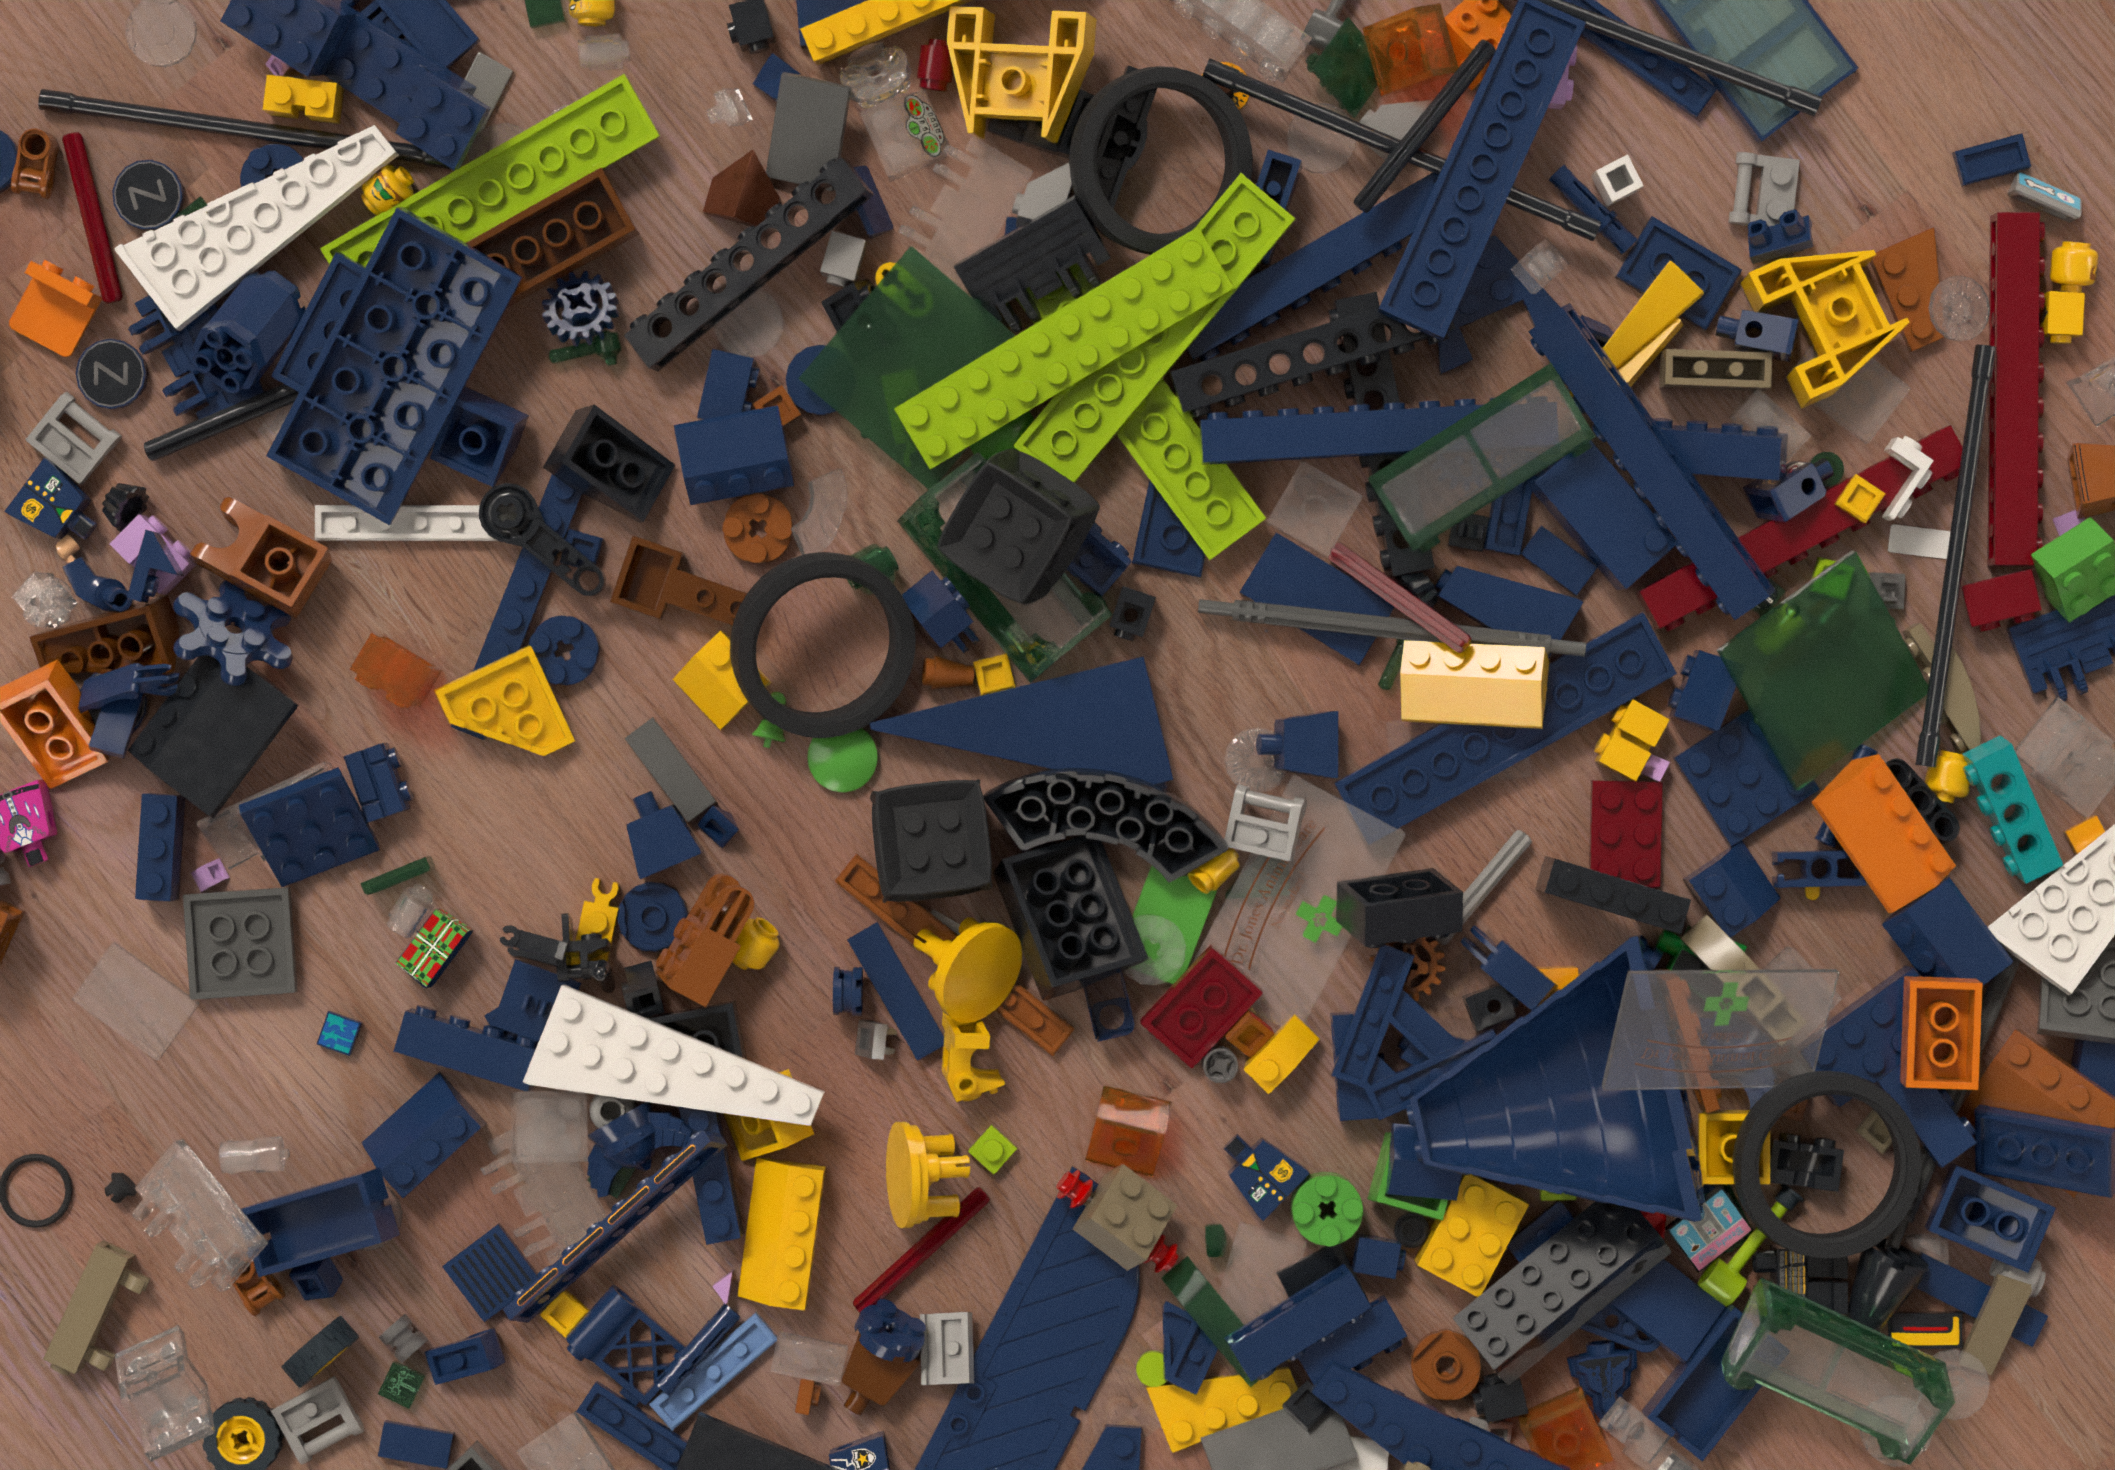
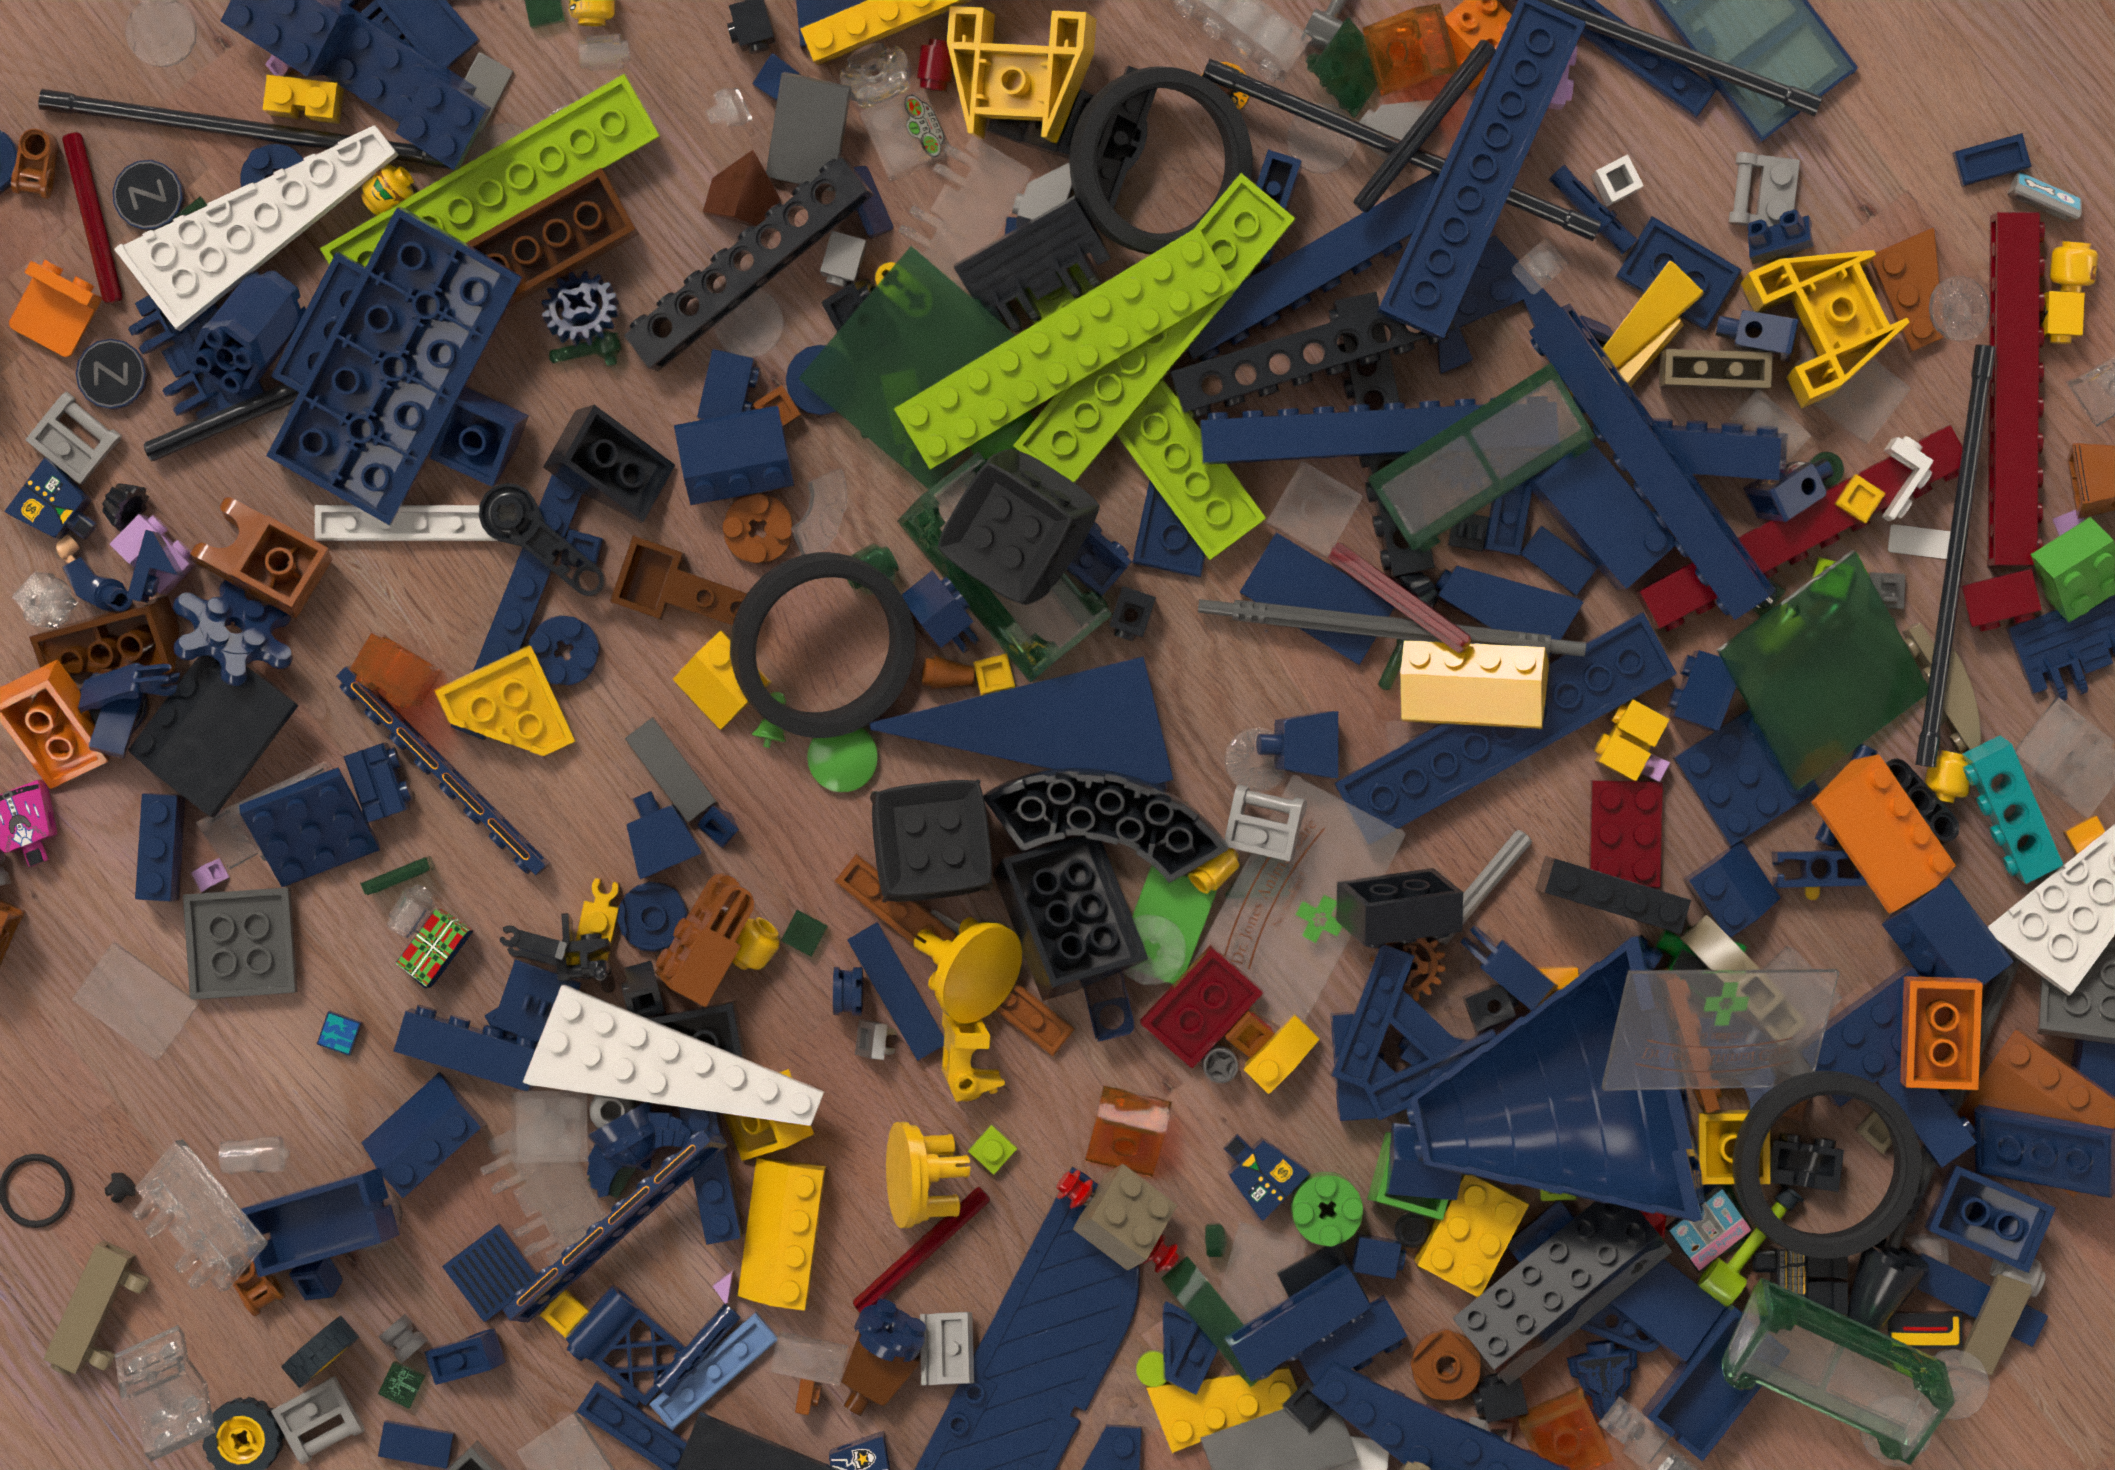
none -> dark blue plate [336,666,550,875]
none -> clear green tile [781,909,828,957]

